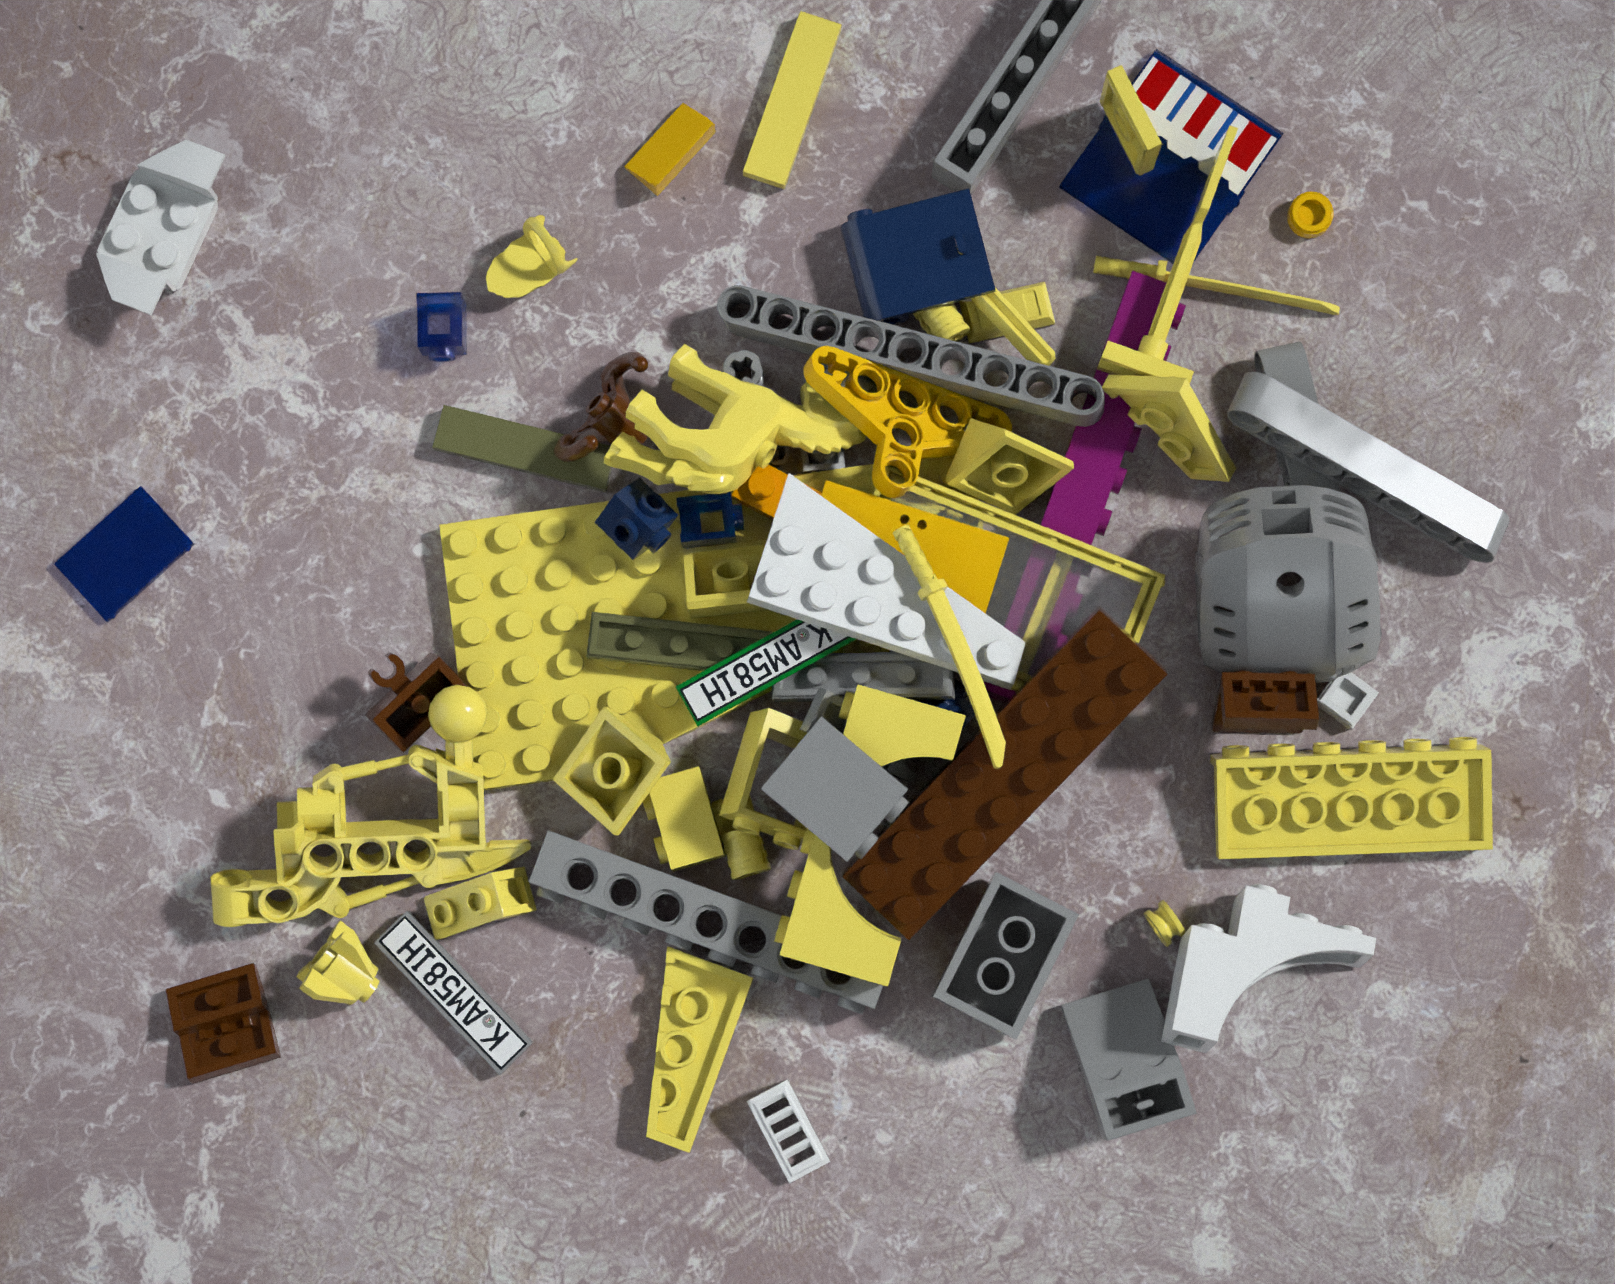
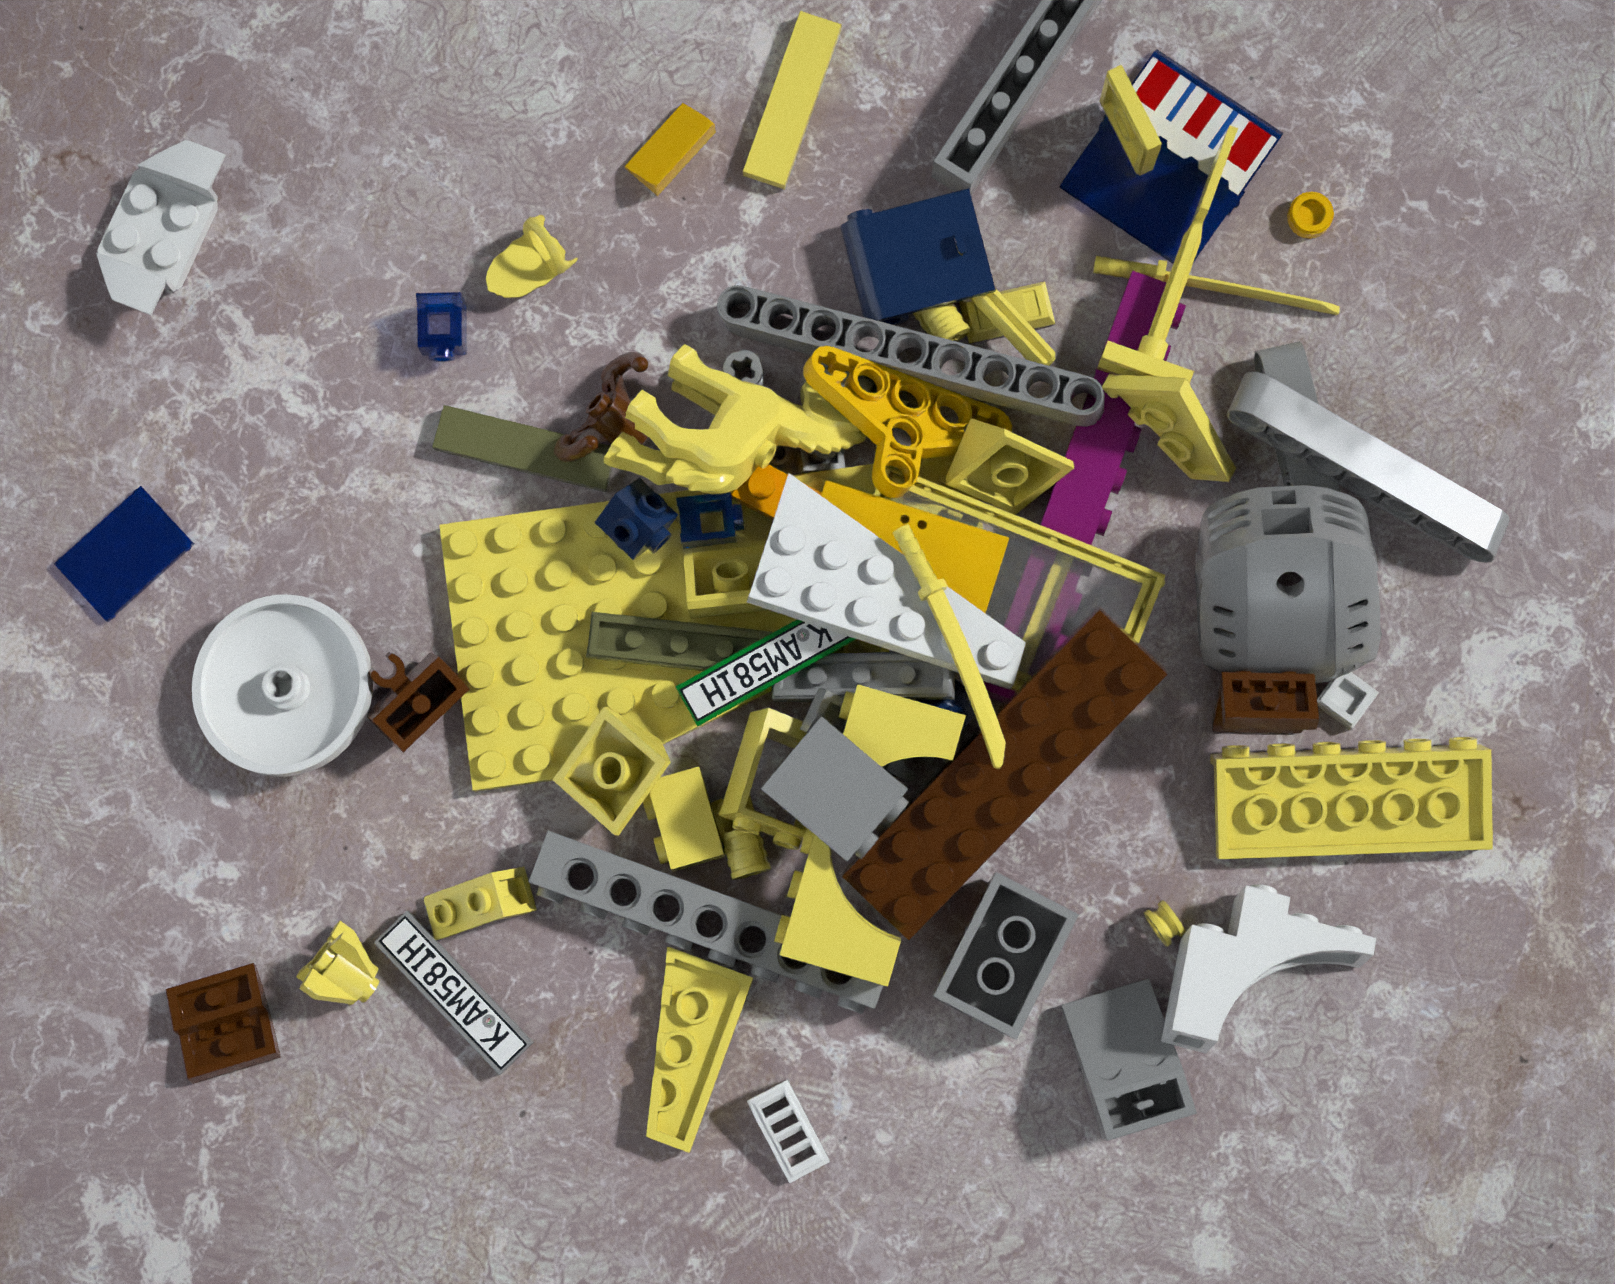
light yellow piece [210,684,531,927] -> none
none -> white dish [192,595,373,777]

